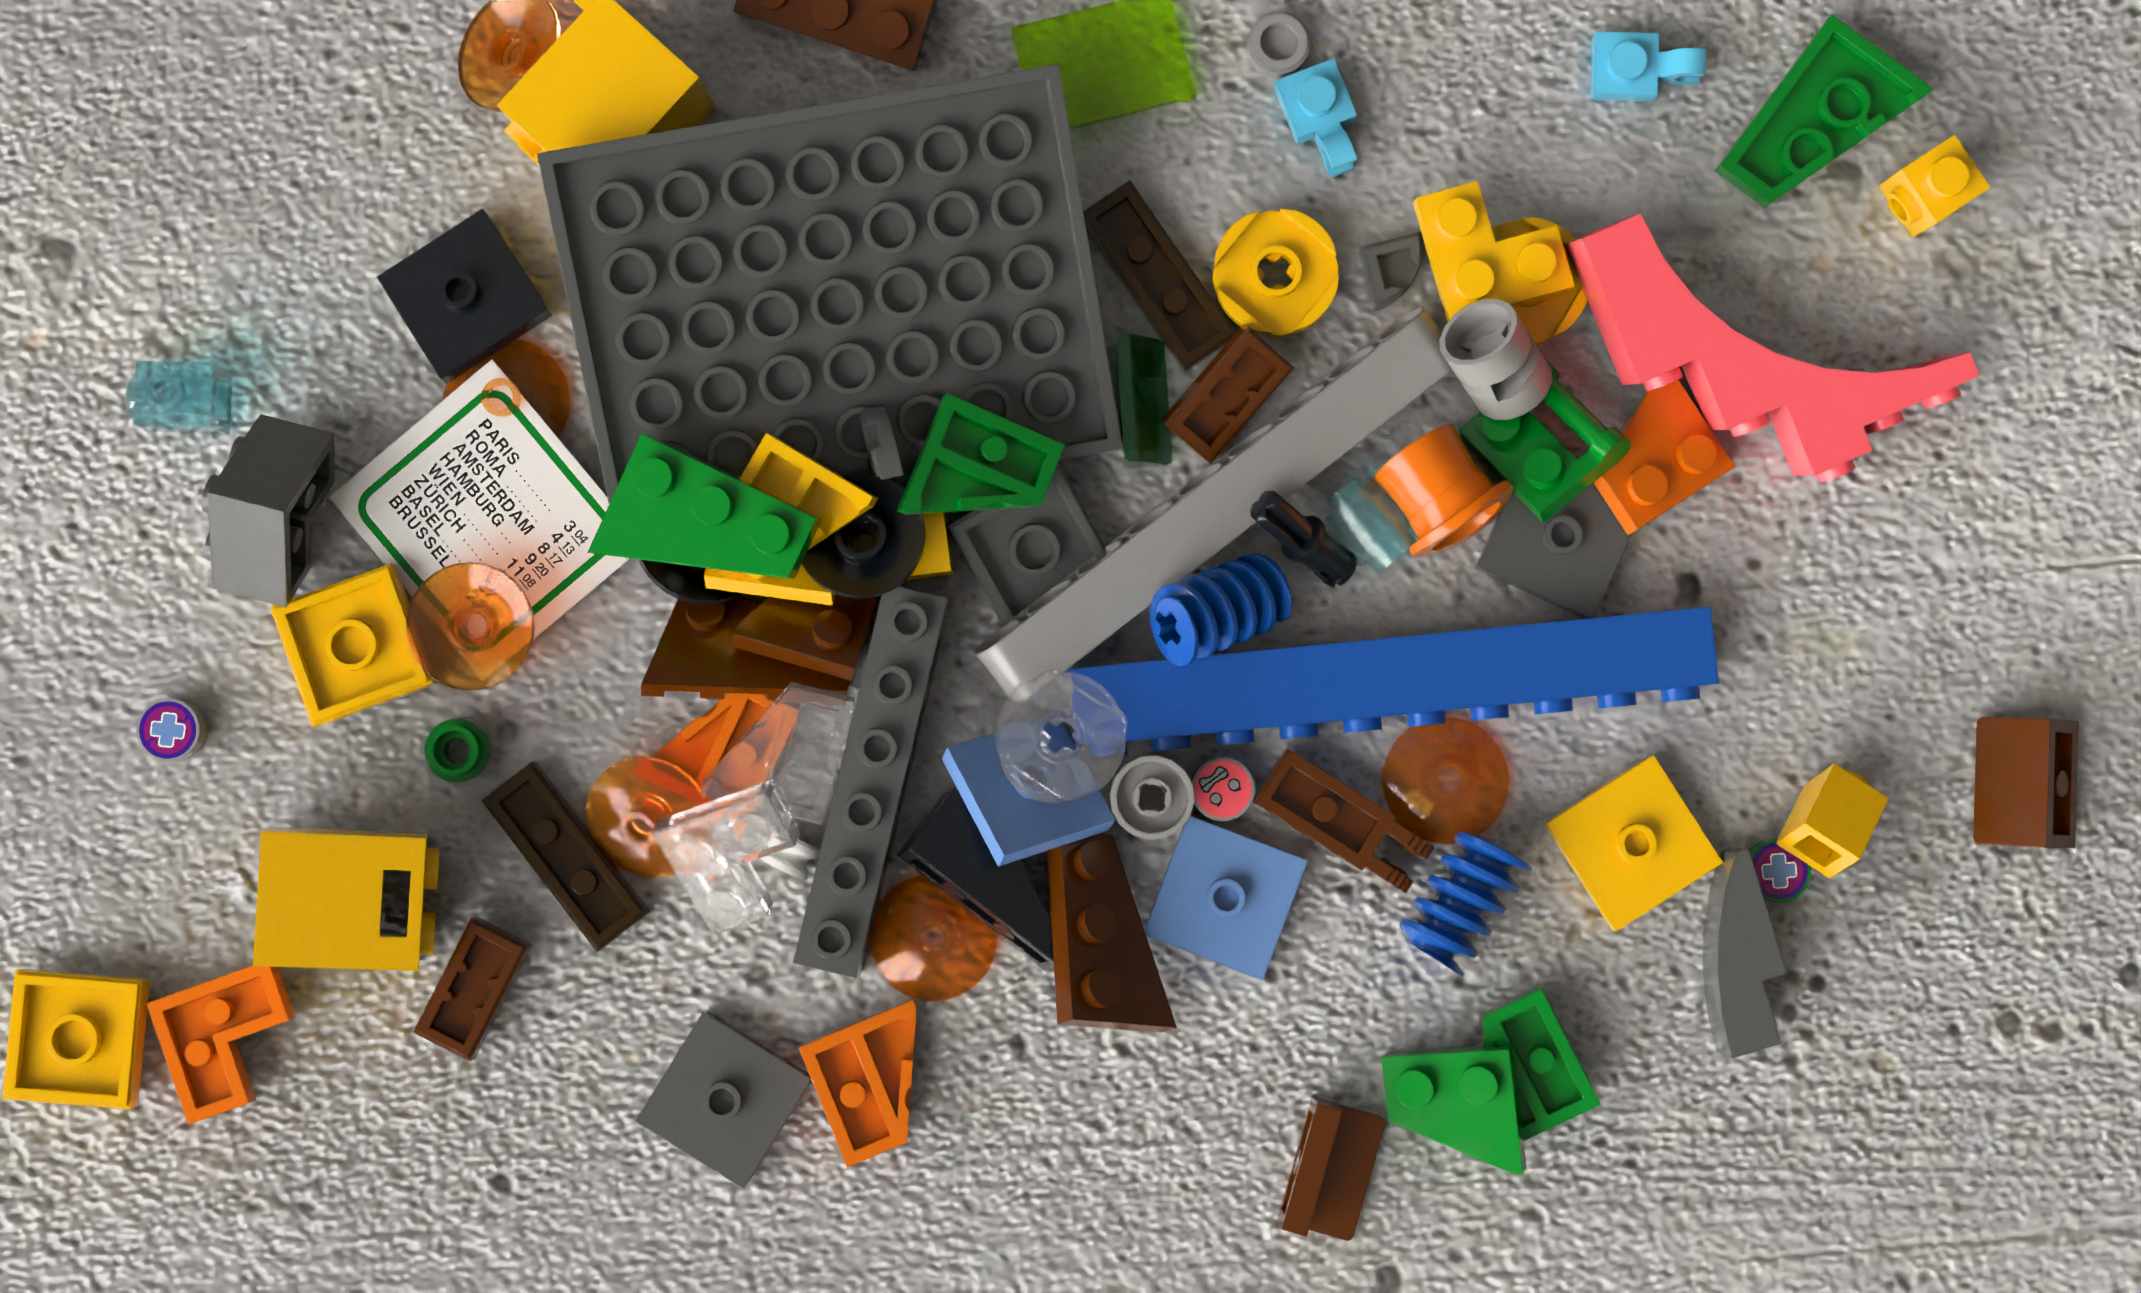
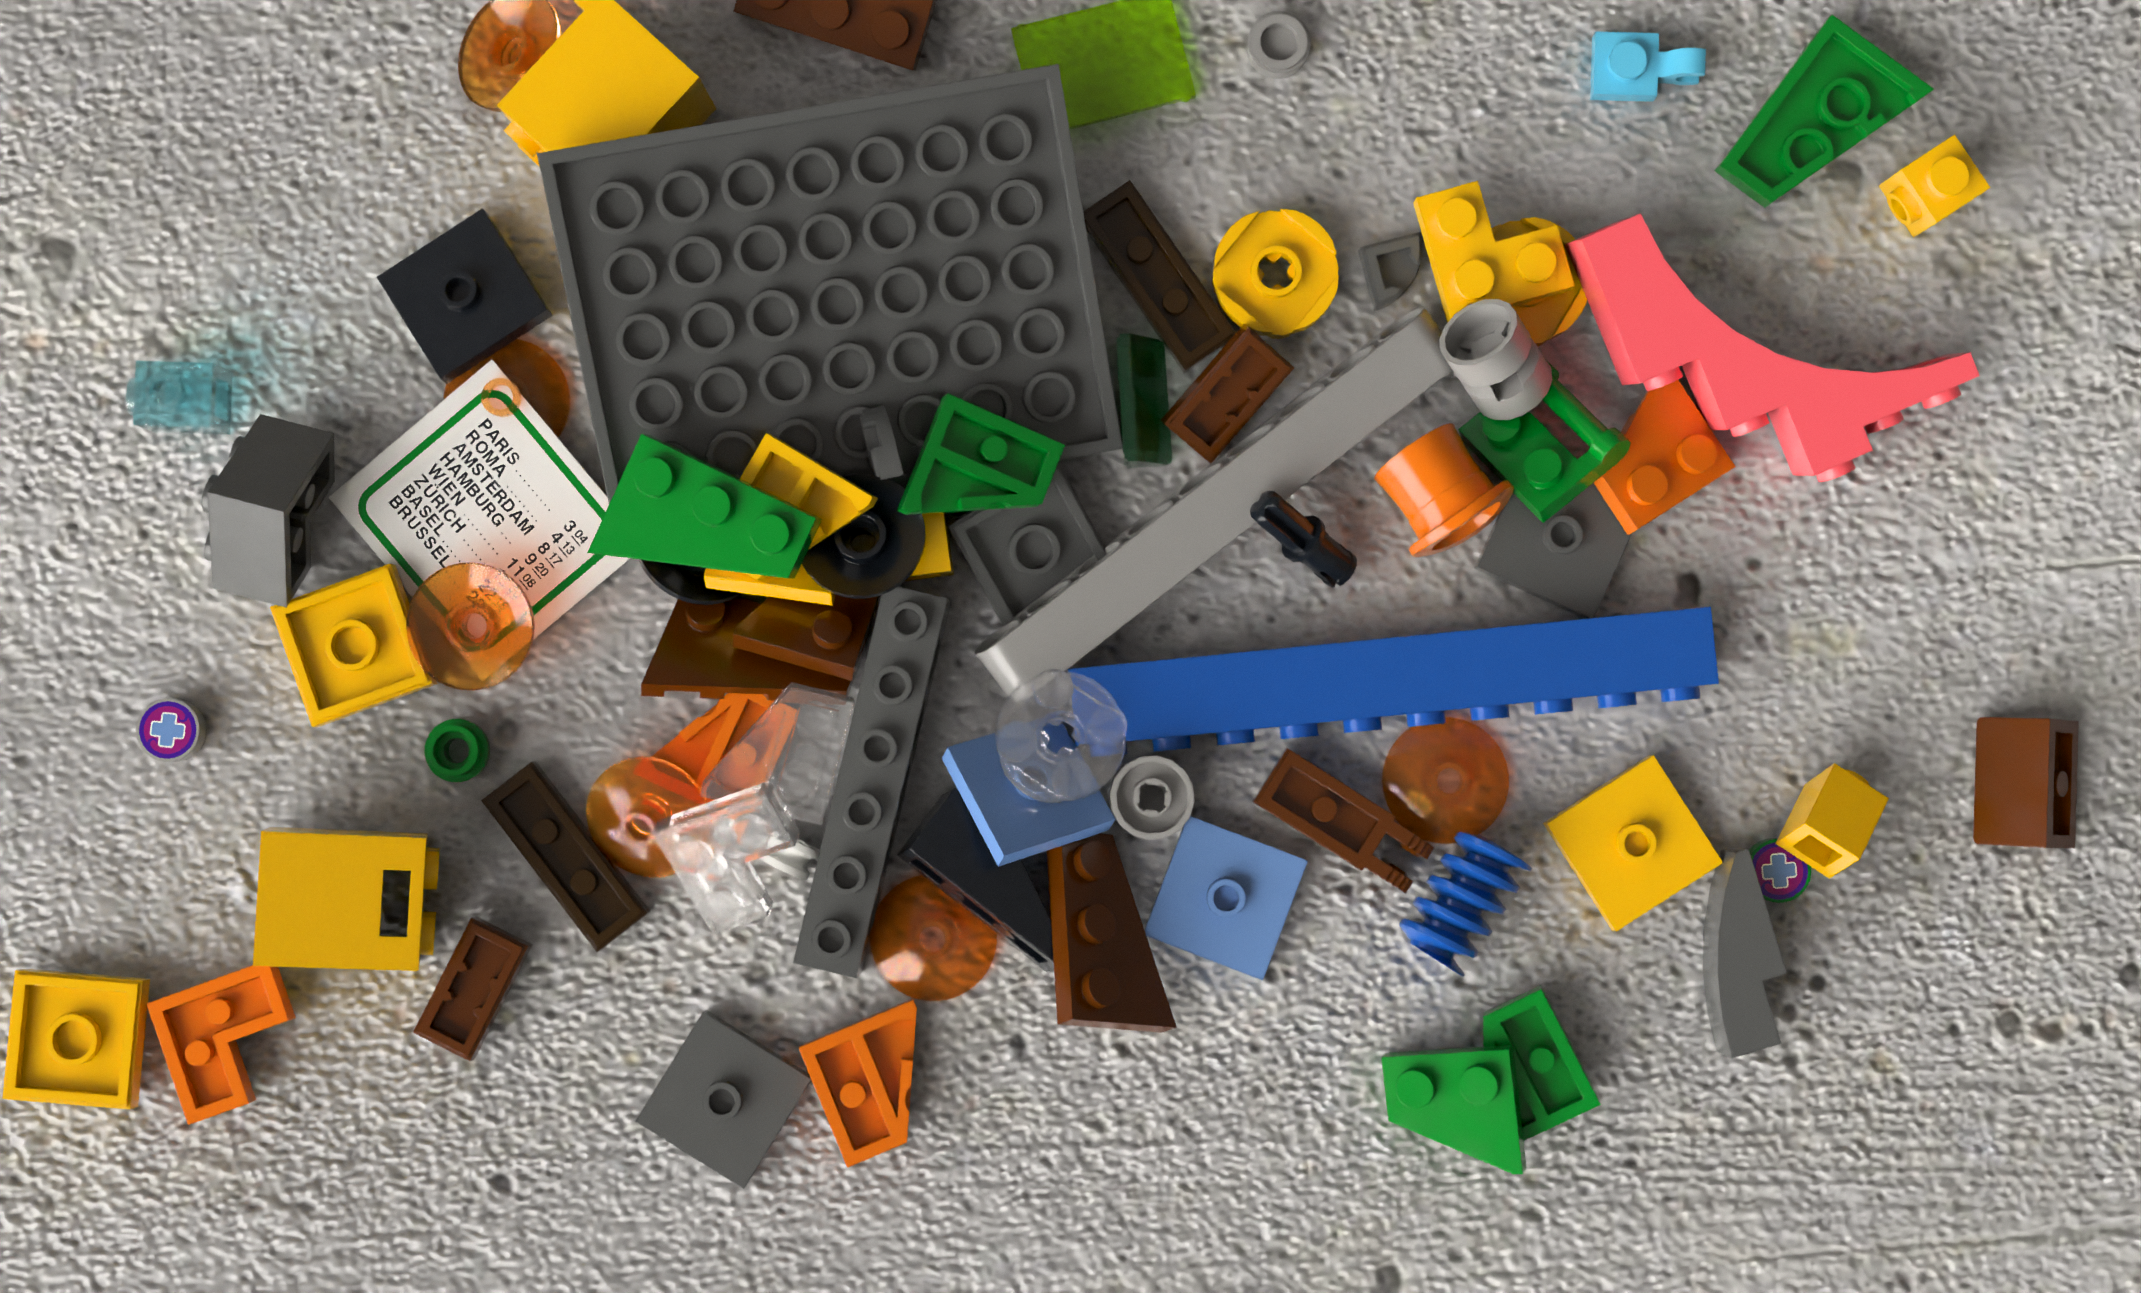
blue piece [1150,552,1292,667] -> none
tile [1191,757,1255,821] -> none
medium azure plate [1274,58,1357,179] -> none
reddish brown panel [1277,1096,1385,1241] -> none
clear light blue brick [1324,477,1417,574] -> none

